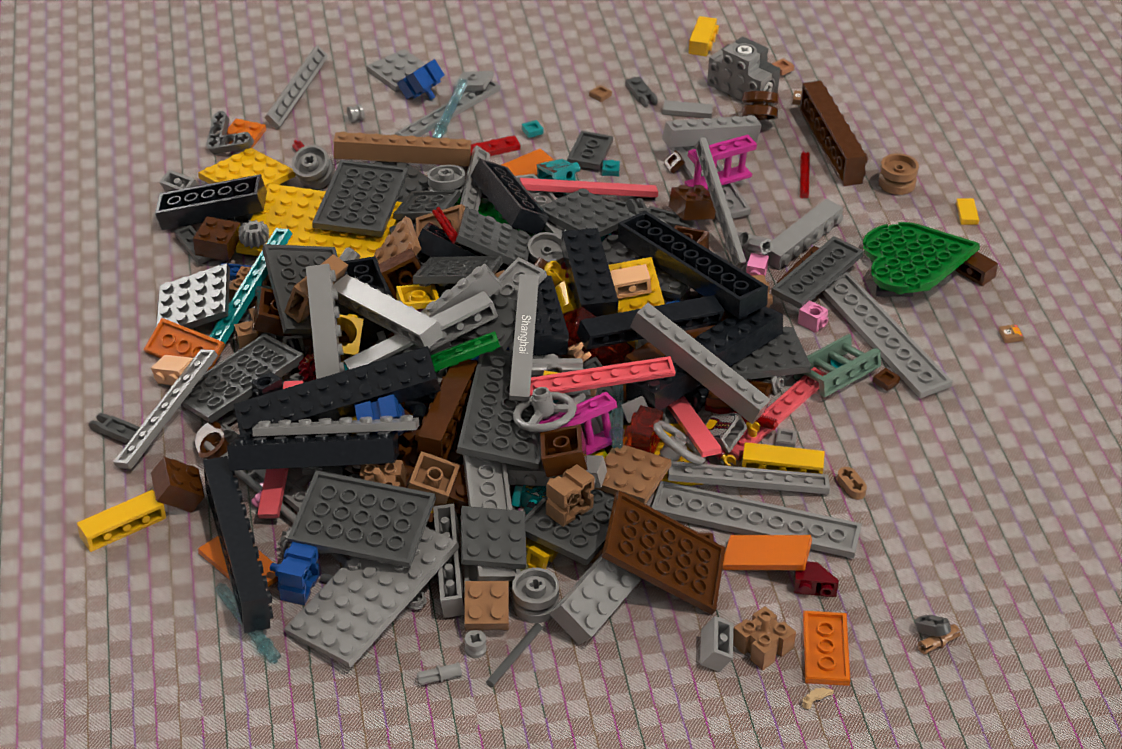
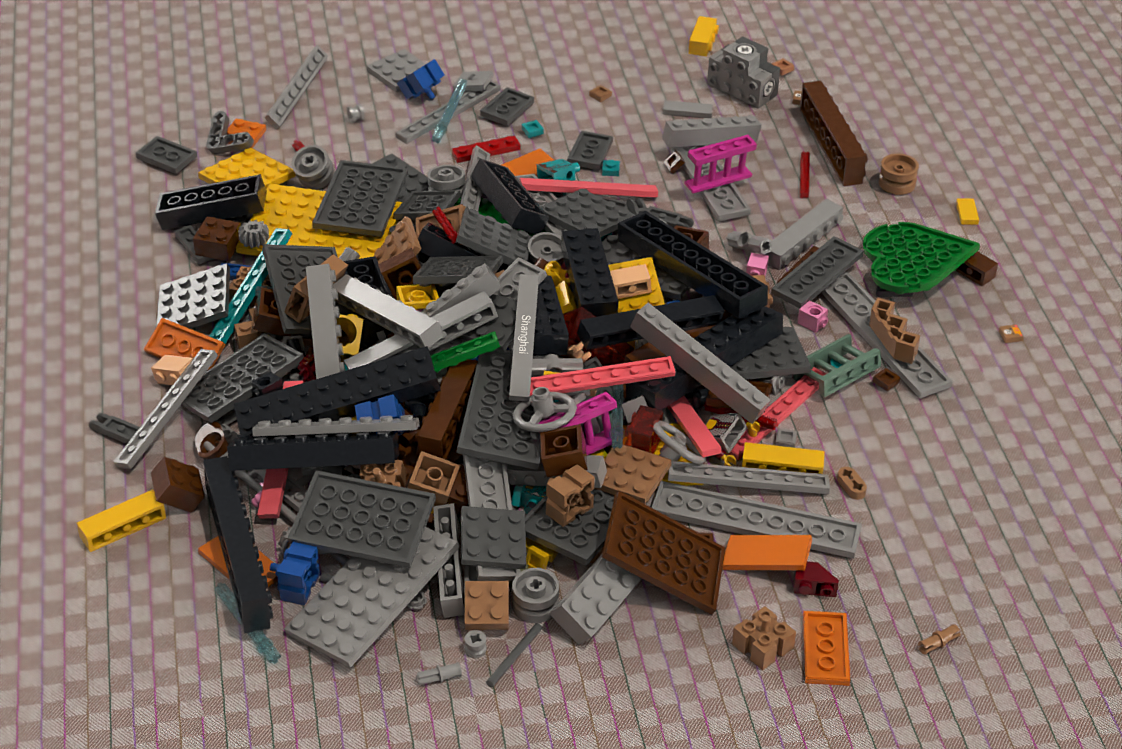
light grey brick [159,169,199,192] -> none
medium nougat brick [334,131,471,166] -> none
dark grey hinge [625,76,658,107] -> none
reddish brown brick [669,185,716,220] -> none
light grey tile [695,137,746,269] -> none
light grey brick [700,616,734,672] -> none
reddish brown wheel [742,91,779,120] -> none
tan piece [802,687,834,709] -> none
dark grey beam [915,615,951,637] -> none
none -> dark grey plate [135,136,197,174]
none -> dark grey plate [480,87,534,126]
none -> medium nougat brick [869,297,920,364]

